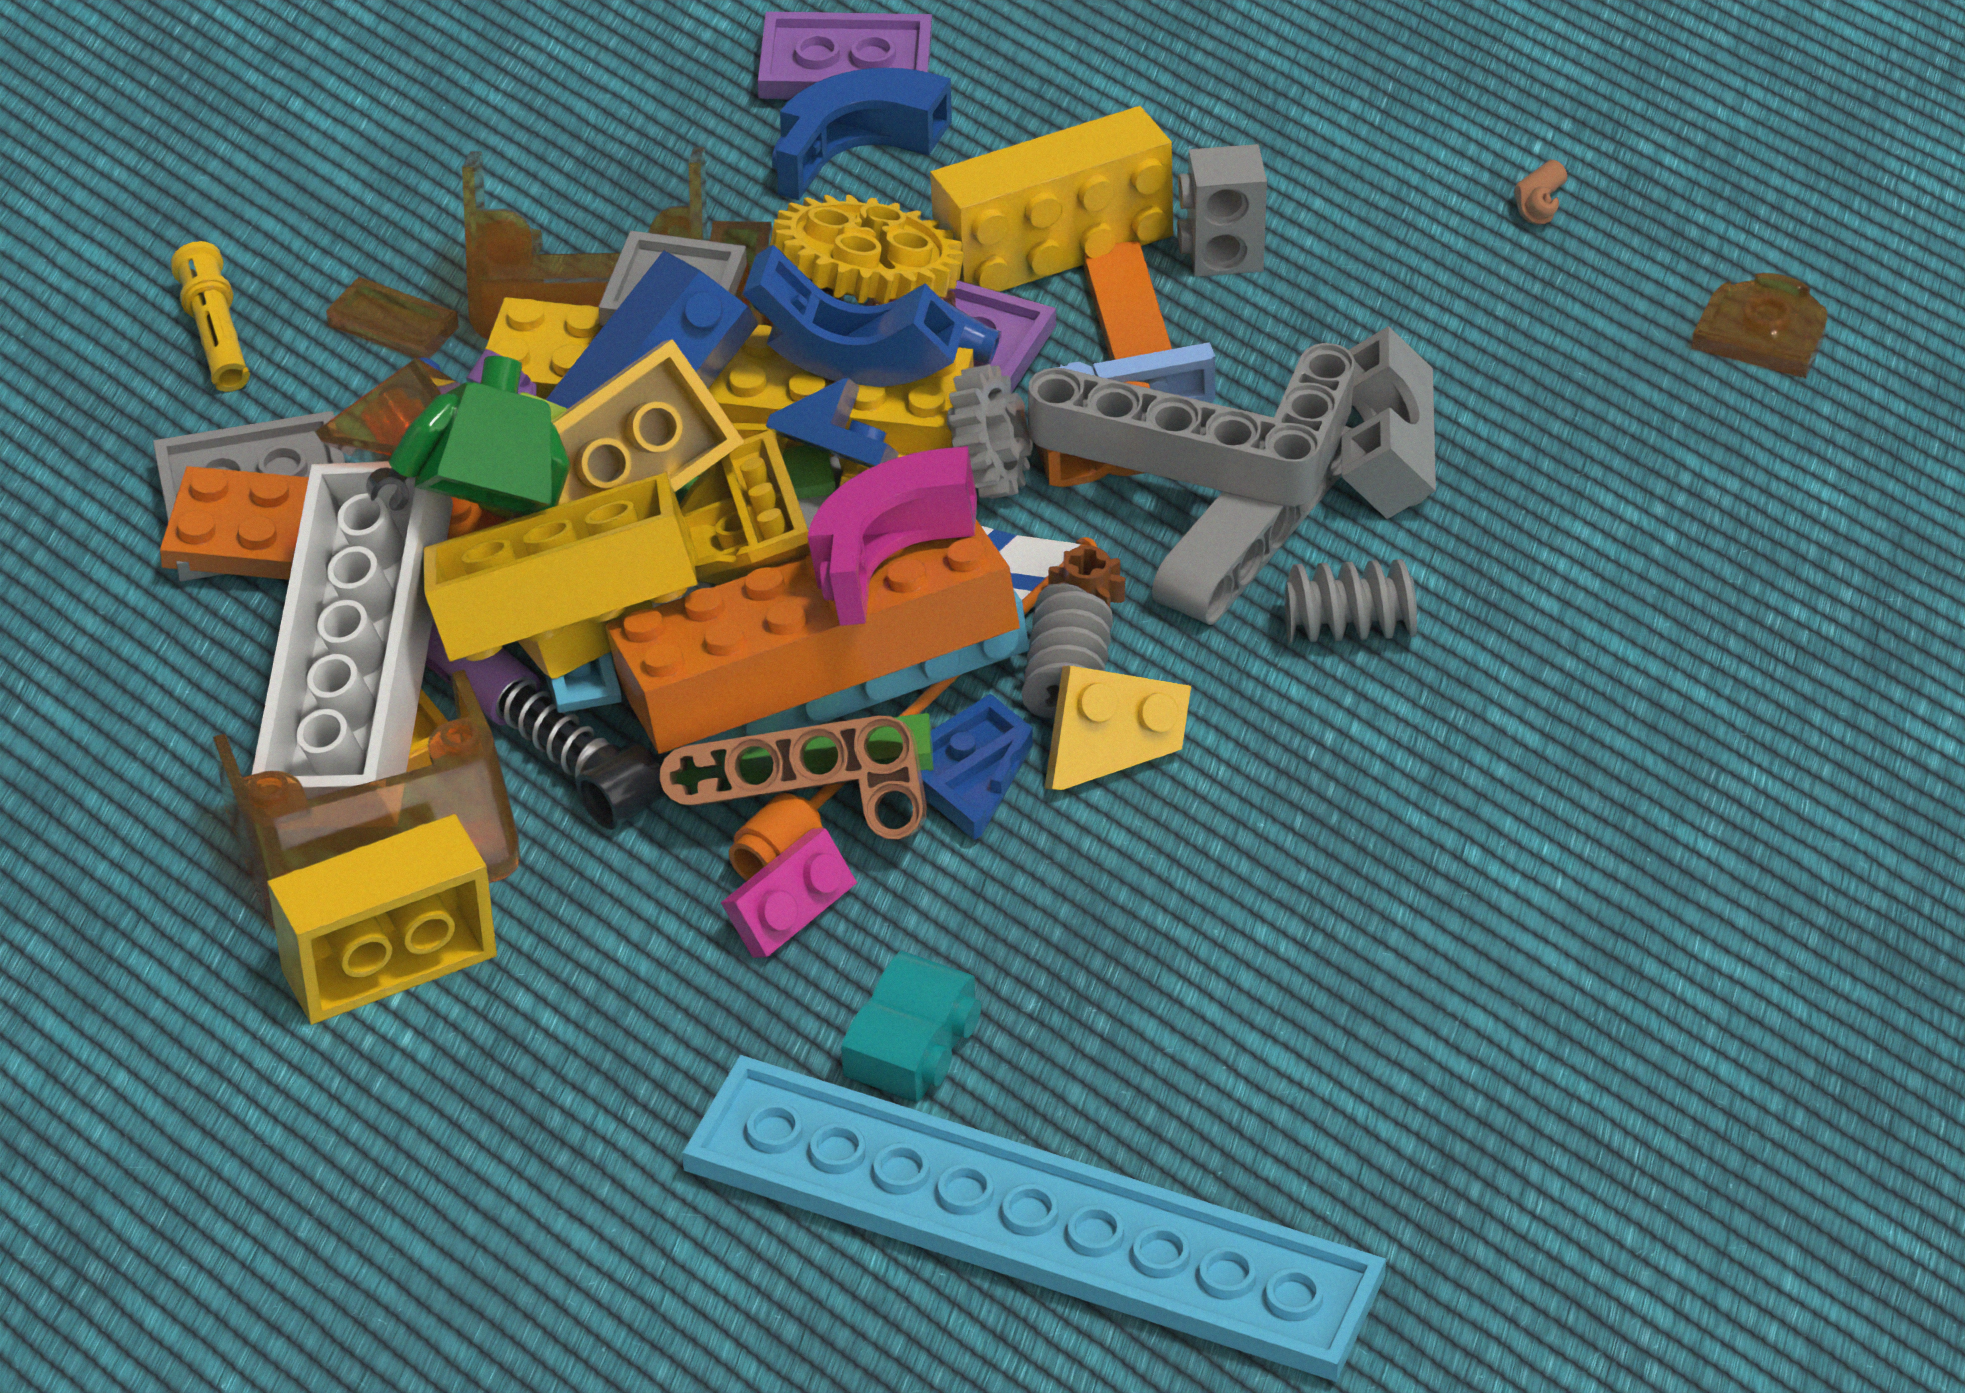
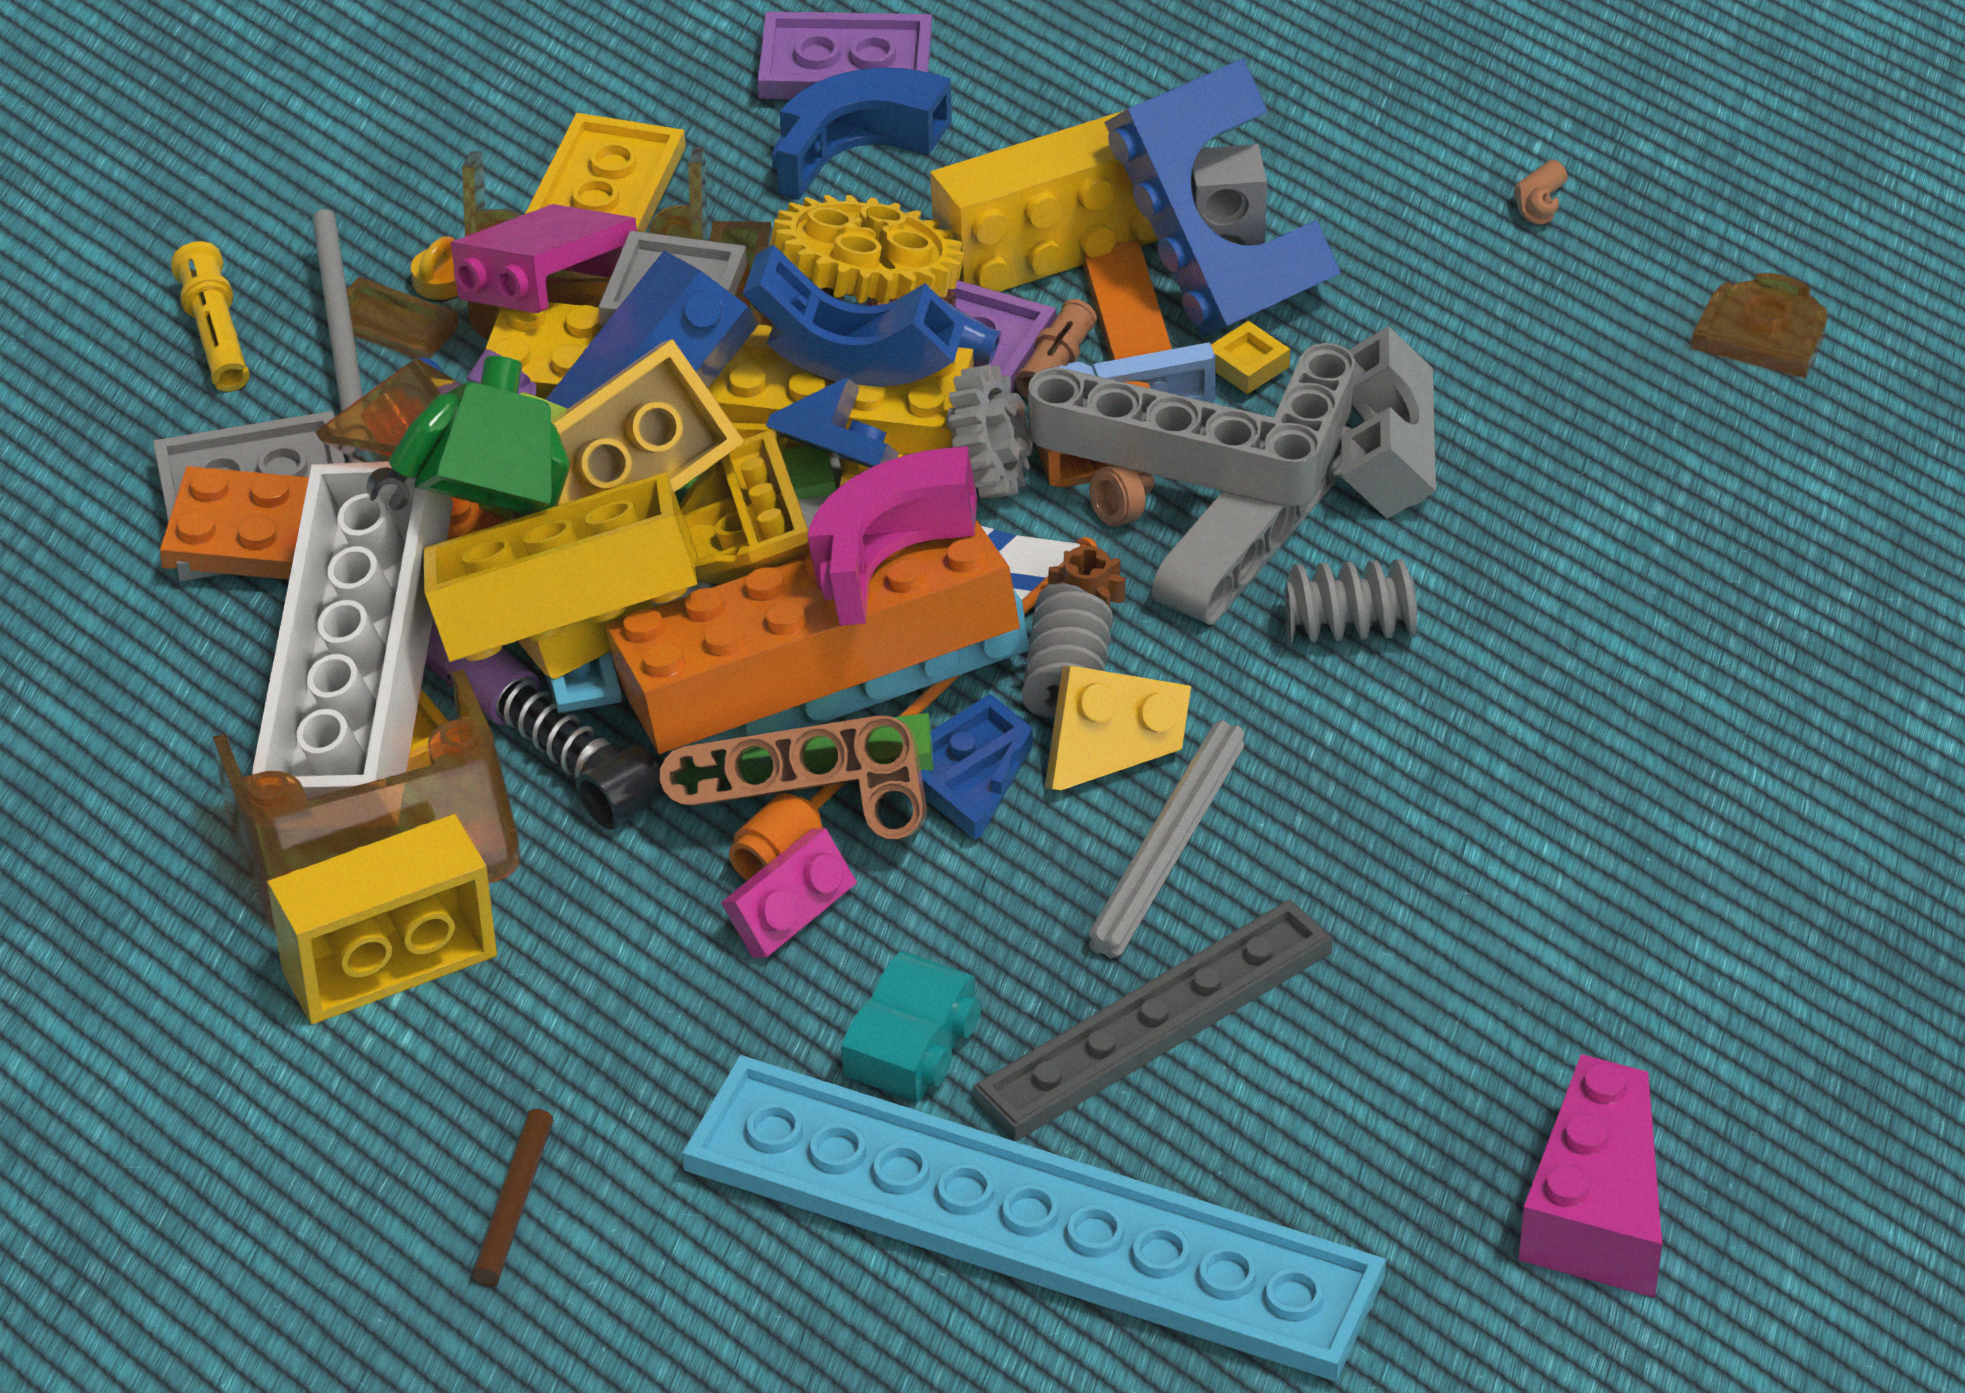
none -> light grey bar [312,209,375,463]
none -> yellow tile [411,236,458,300]
none -> dark pink panel [451,204,637,313]
none -> reddish brown bar [472,1109,554,1286]
none -> yellow plate [525,113,686,232]
none -> dark grey tile [973,899,1332,1142]
none -> nougat pin [1014,299,1097,399]
none -> nougat tile [1089,465,1155,527]
none -> light grey axle [1089,720,1244,959]
none -> blue arch [1104,58,1341,337]
none -> yellow plate [1211,321,1290,394]
none -> dark pink wedge [1518,1054,1662,1298]

